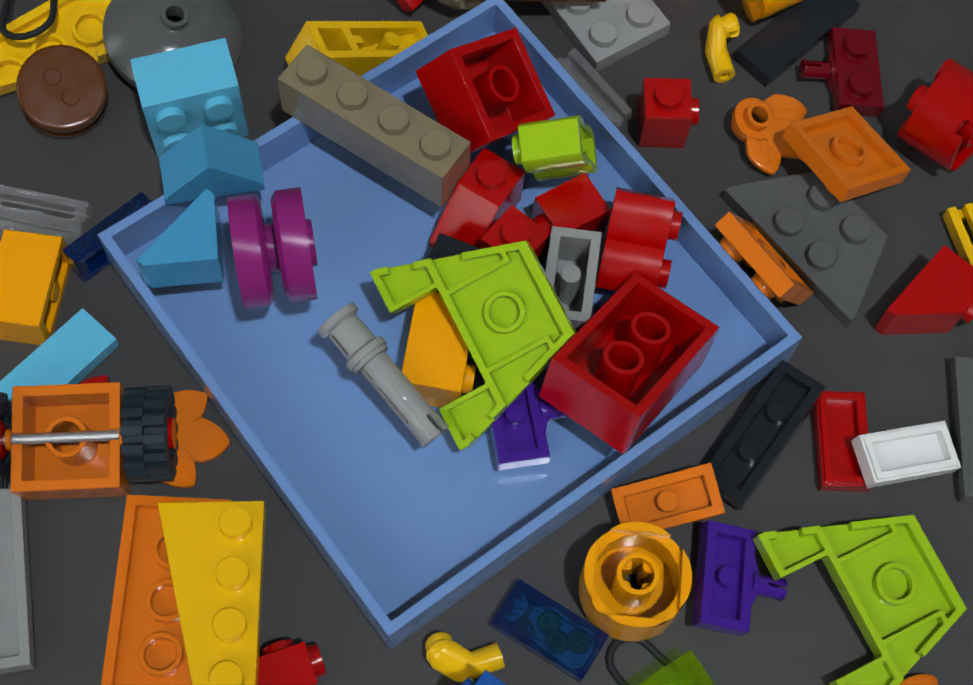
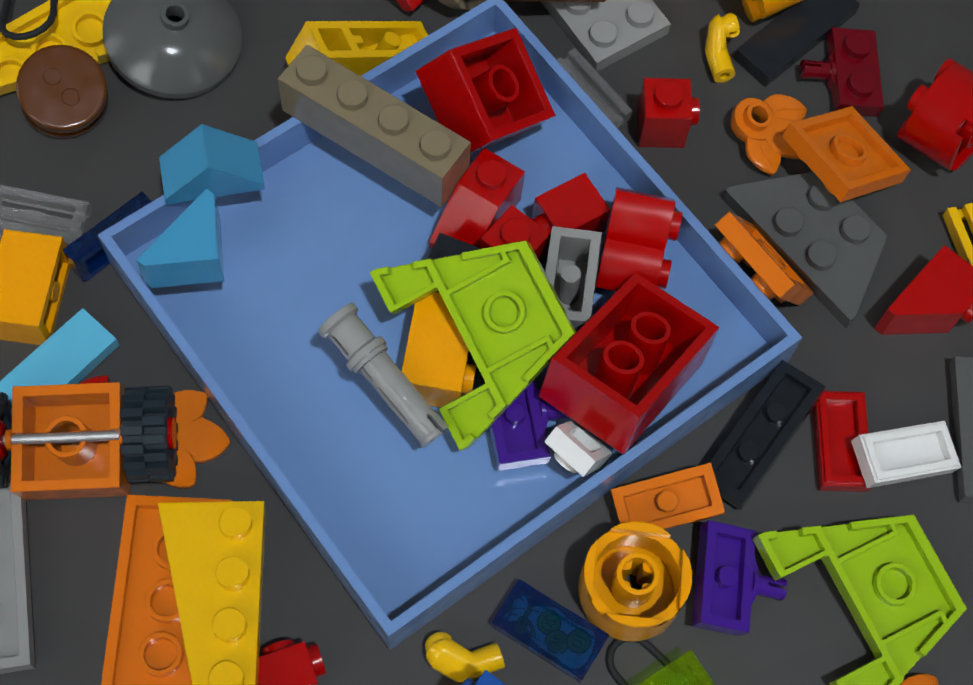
medium azure brick [130,38,249,157] -> none
magenta wheel [227,187,318,310] -> none
lime brick [512,115,598,181] -> none
none -> white plate [544,420,613,477]

